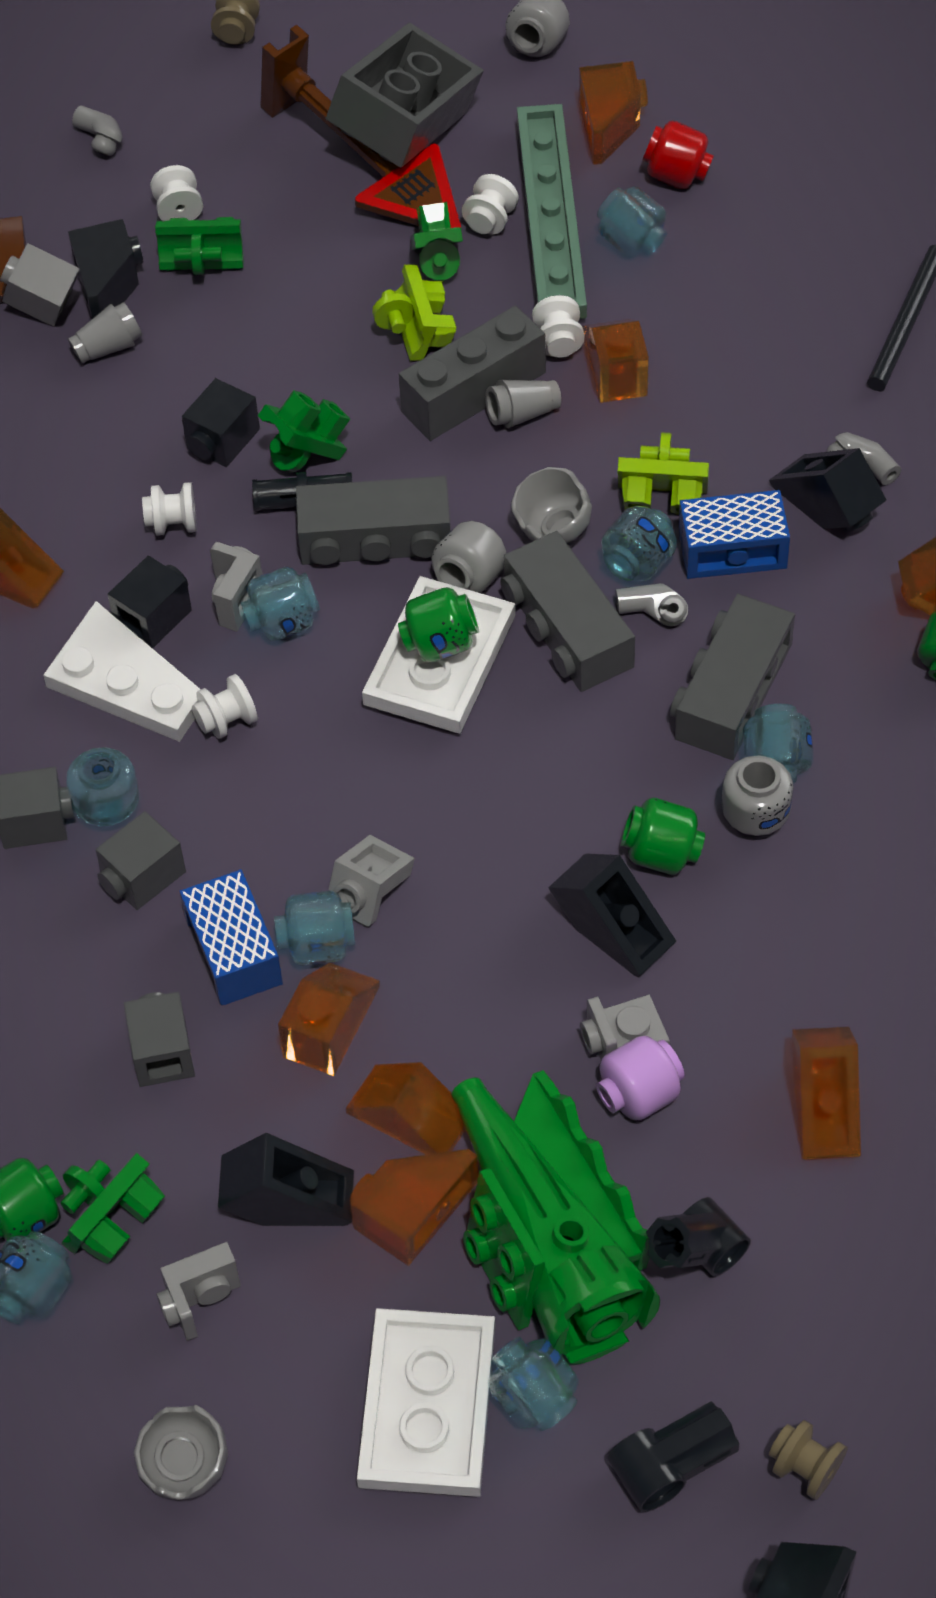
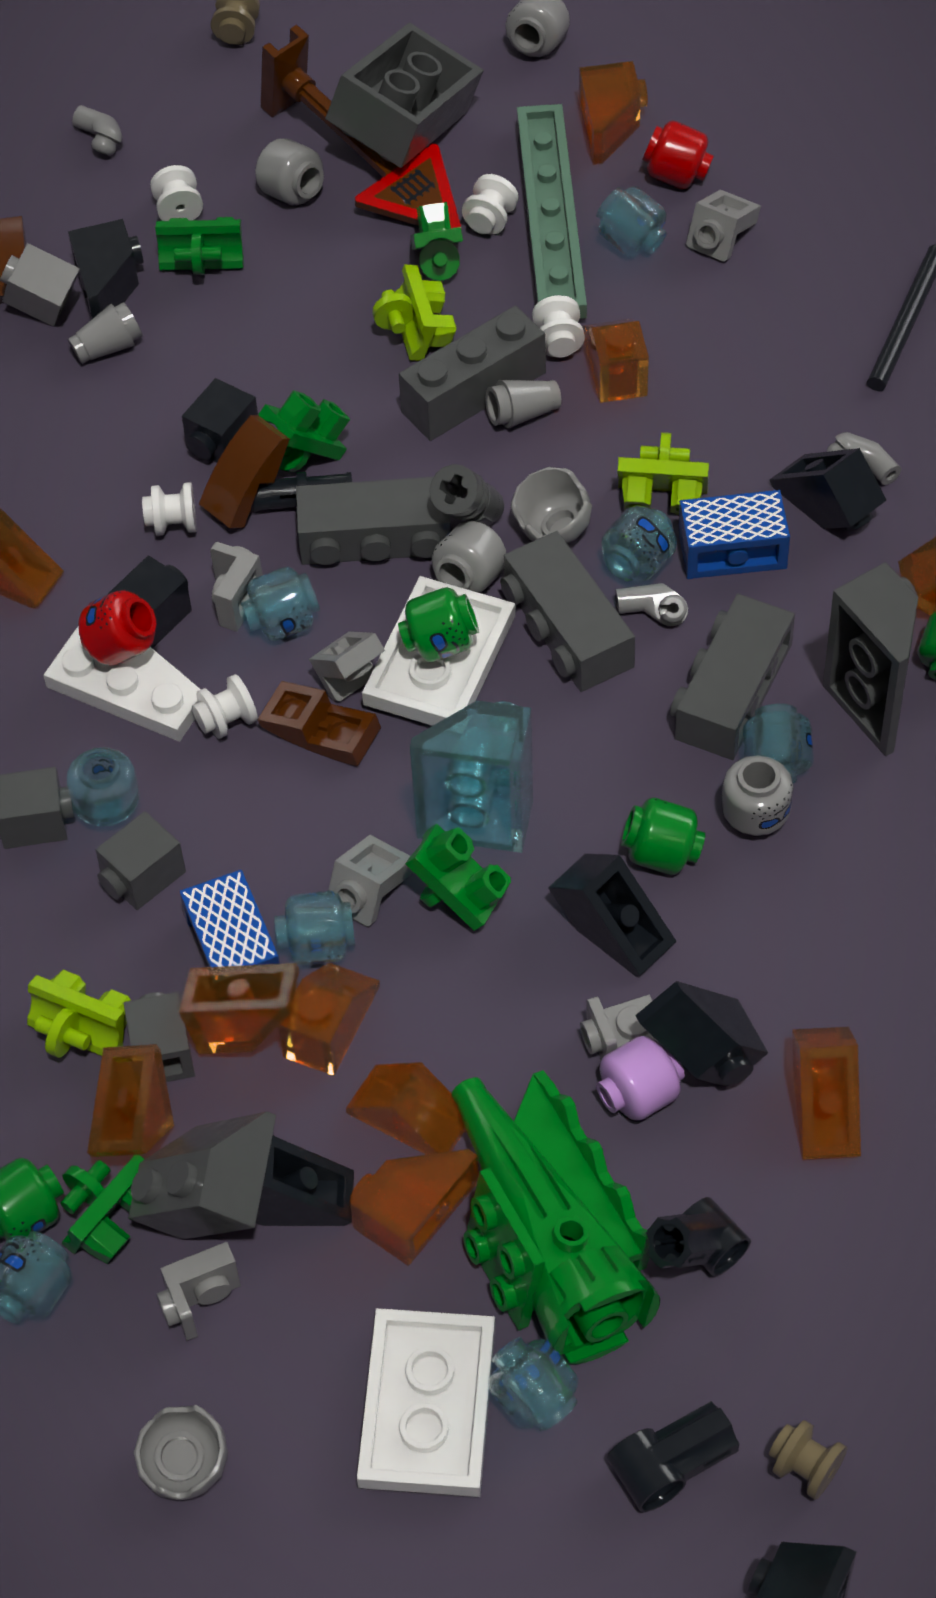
none -> lime hips [27,969,131,1061]
none -> red head [78,590,156,666]
none -> clear orange slope [87,1044,174,1157]
none -> dark grey slope [128,1111,276,1239]
none -> clear orange slope [179,963,300,1054]
none -> reddish brown slope [199,415,290,528]
none -> light grey head [255,138,324,205]
none -> reddish brown slope [257,681,381,766]
none -> light grey bracket [309,631,385,701]
none -> green hips [405,823,511,931]
none -> clear light blue slope [410,701,533,853]
none -> dark grey axle [429,464,504,526]
none -> black slope [635,981,768,1086]
none -> light grey bracket [686,189,761,261]
none -> dark grey slope [823,562,919,757]

